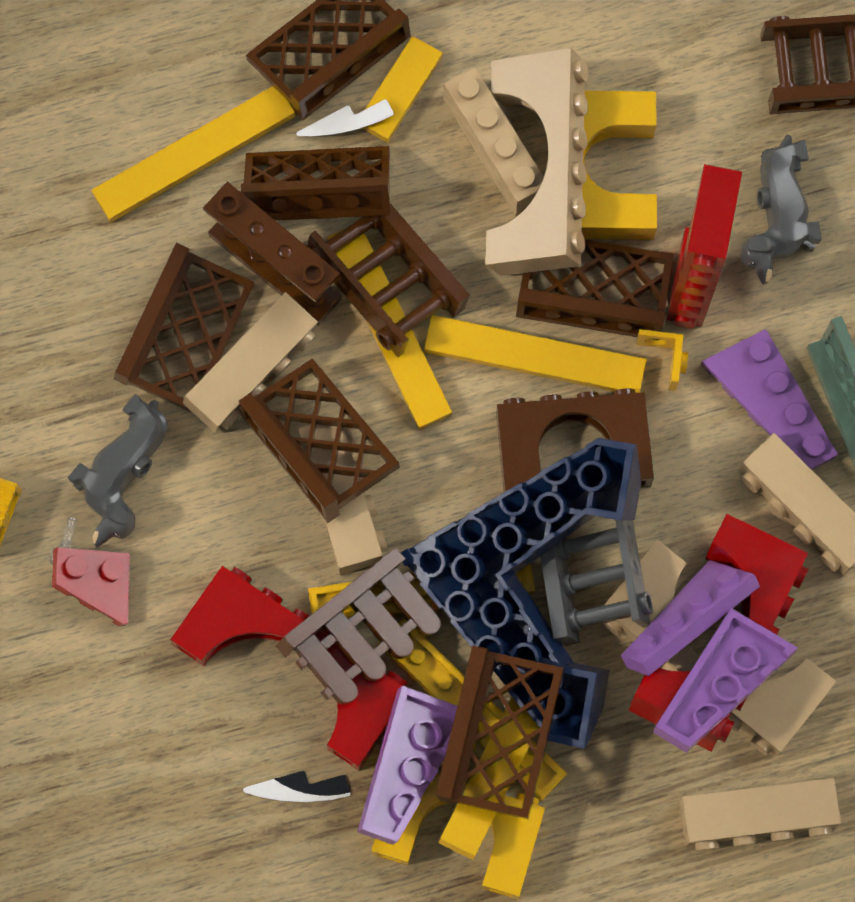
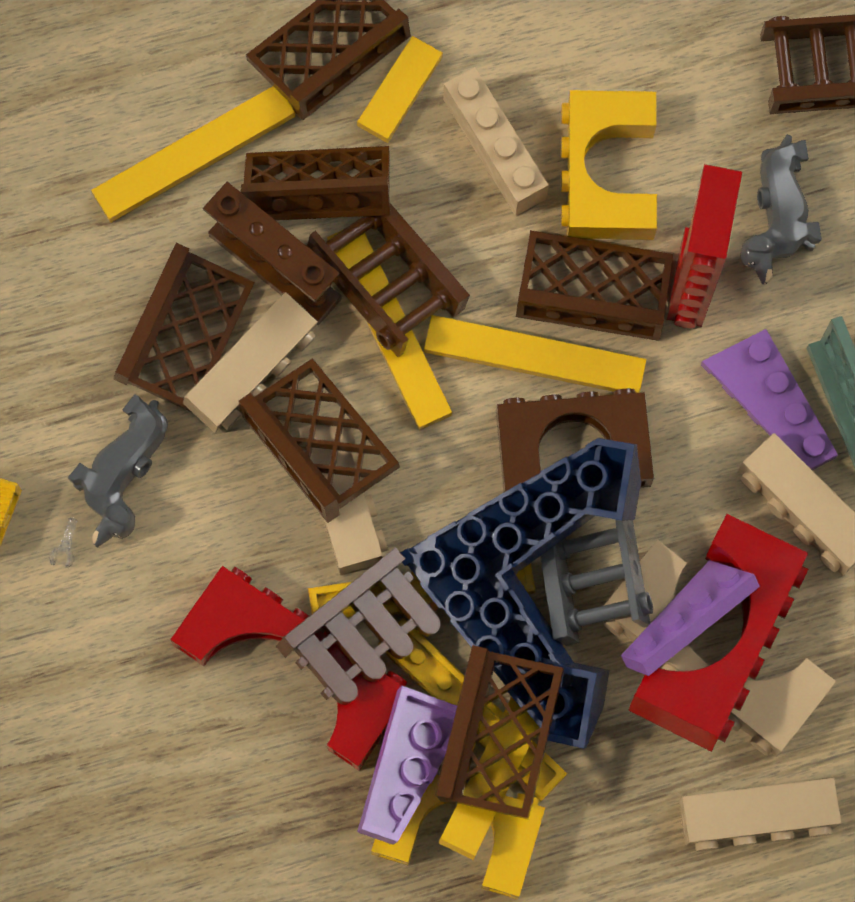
wing [52,547,130,626] -> none
sticker [243,771,351,802] -> none
white sticker [296,99,394,137] -> none
tan arch [485,48,589,276] -> none
yellow bracket [636,330,688,391] -> none
medium lavender wing [653,608,798,753] -> none

